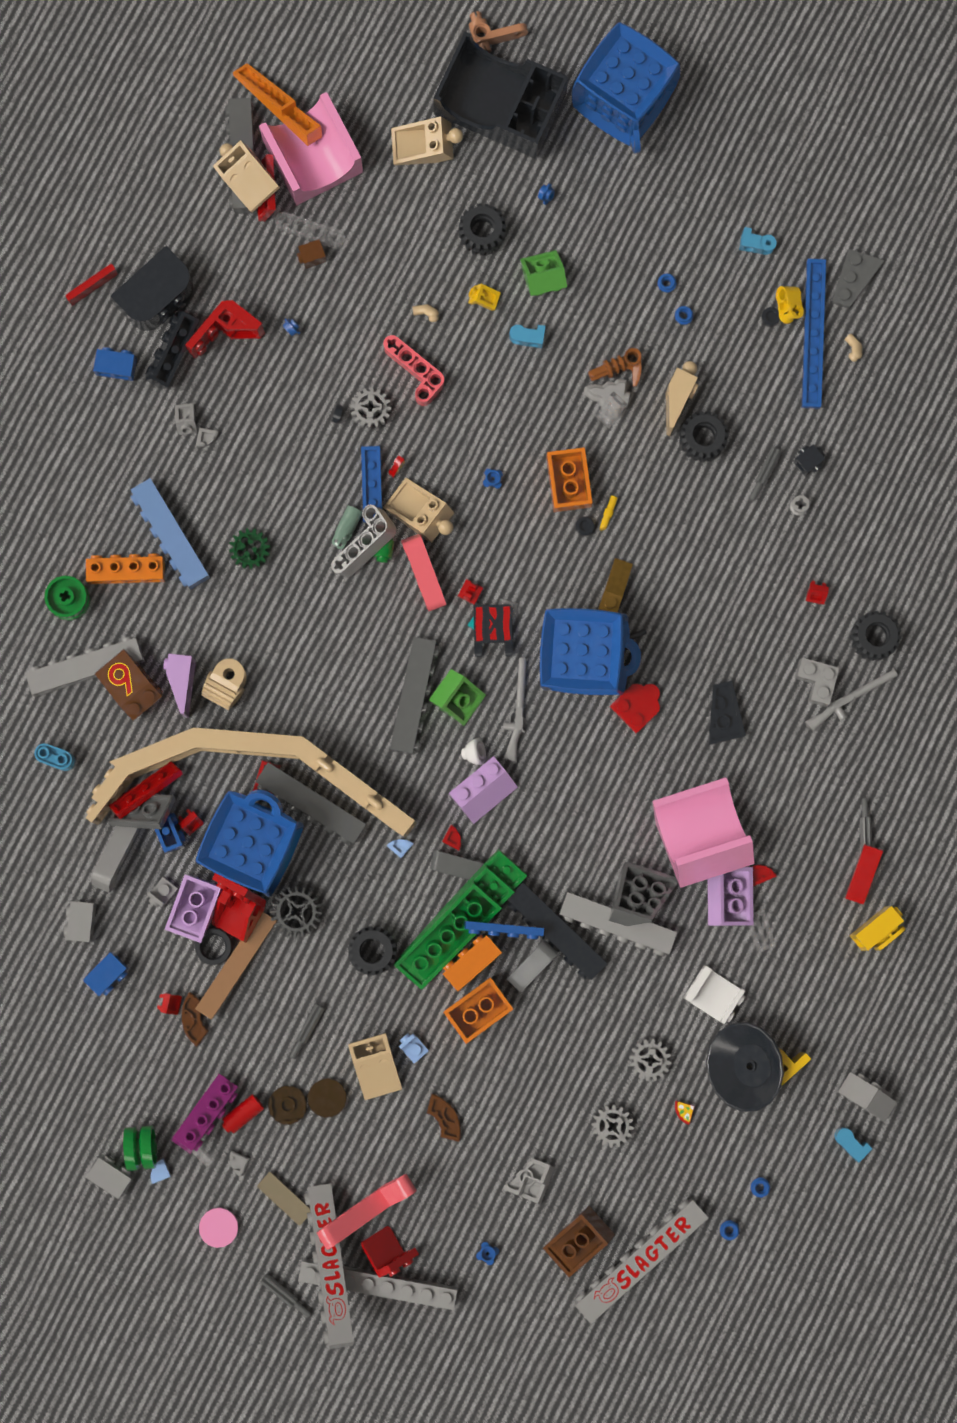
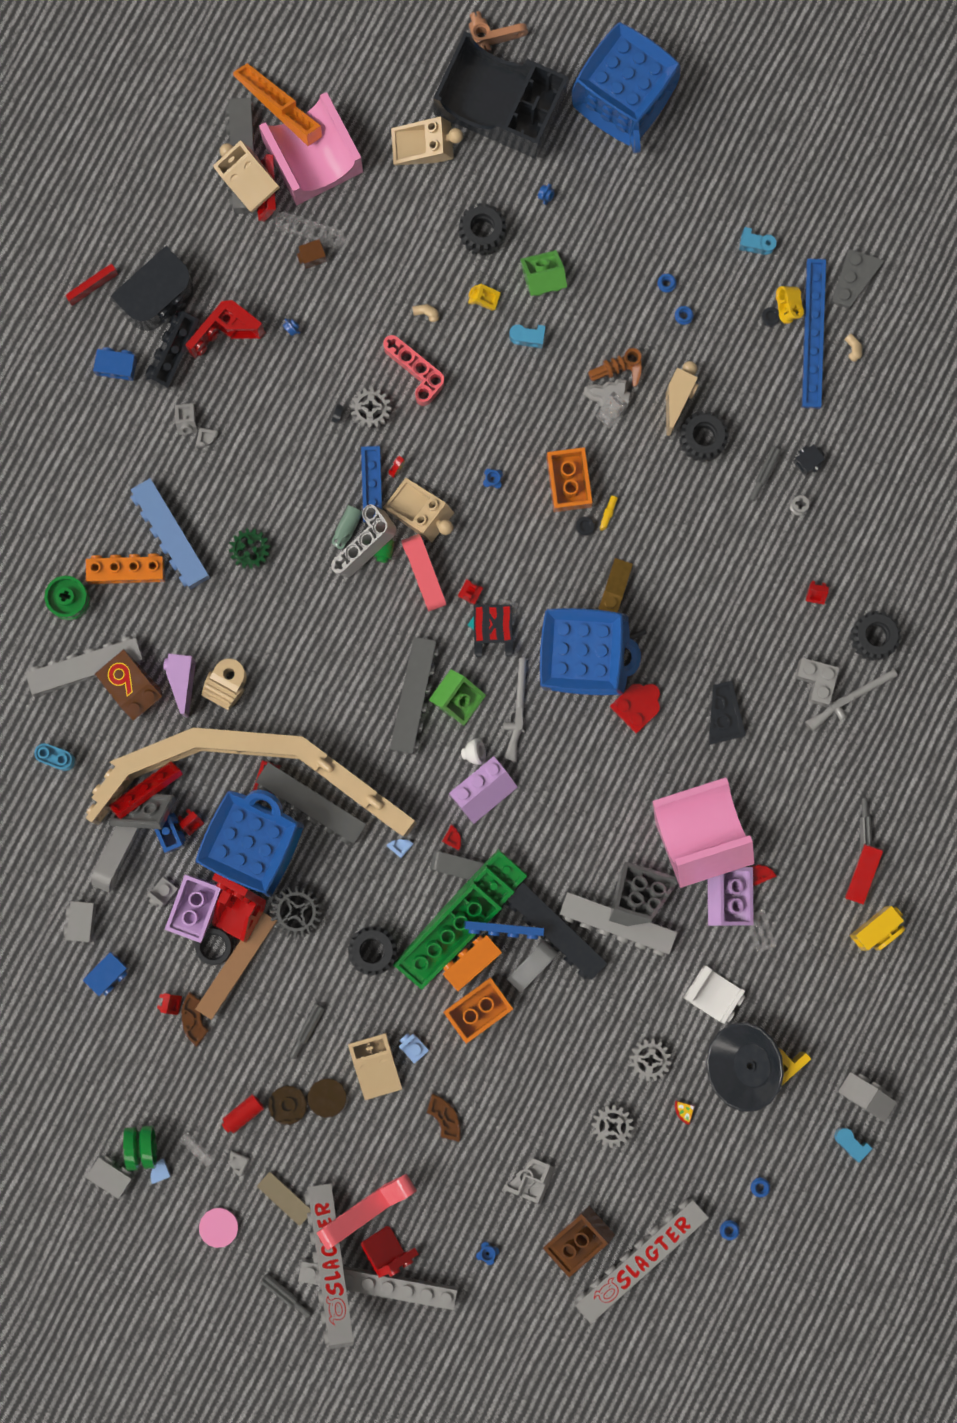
magenta brick [171,1074,238,1154] -> none

